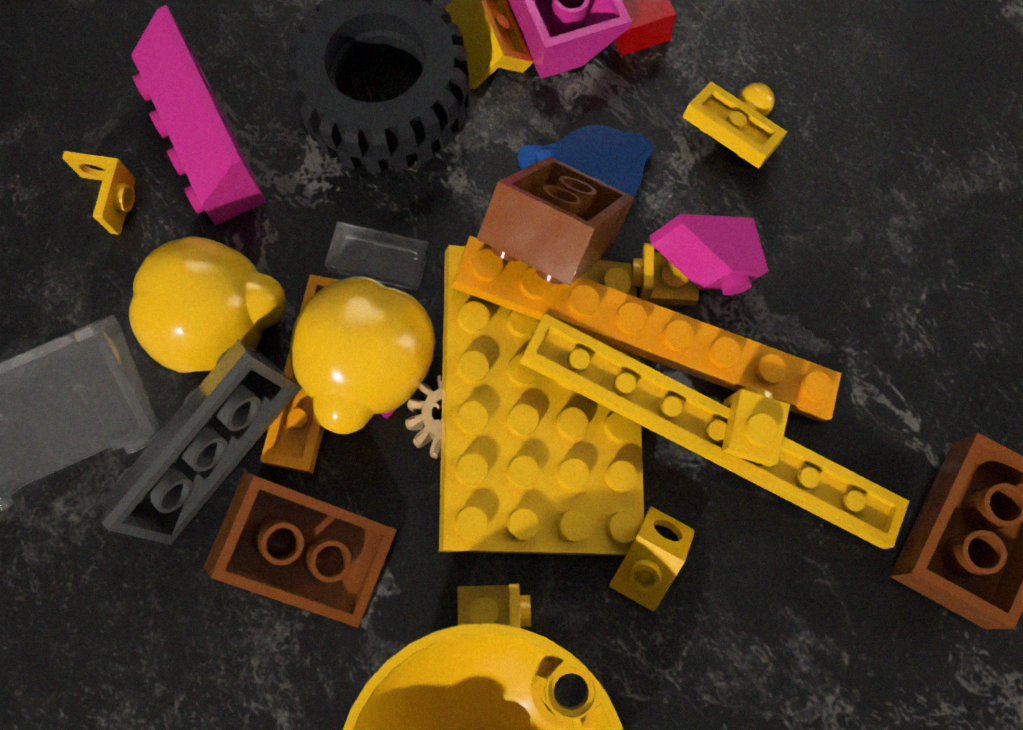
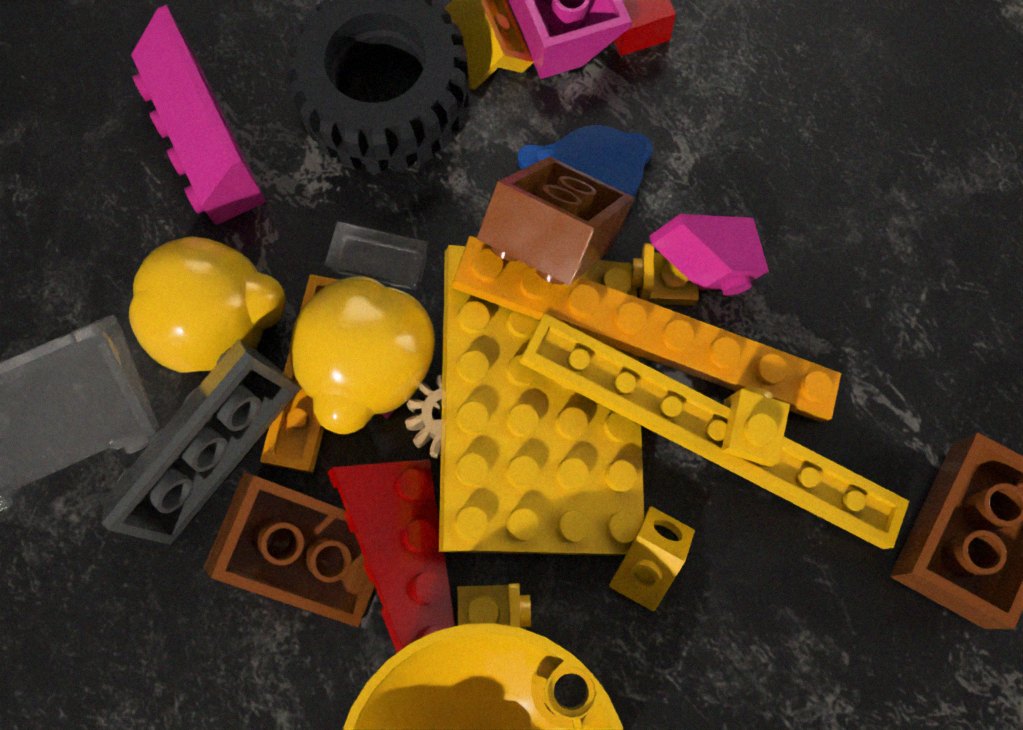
yellow bracket [62,151,136,235] -> none
yellow plate [683,81,787,169] -> none
none -> red wing [327,459,455,653]

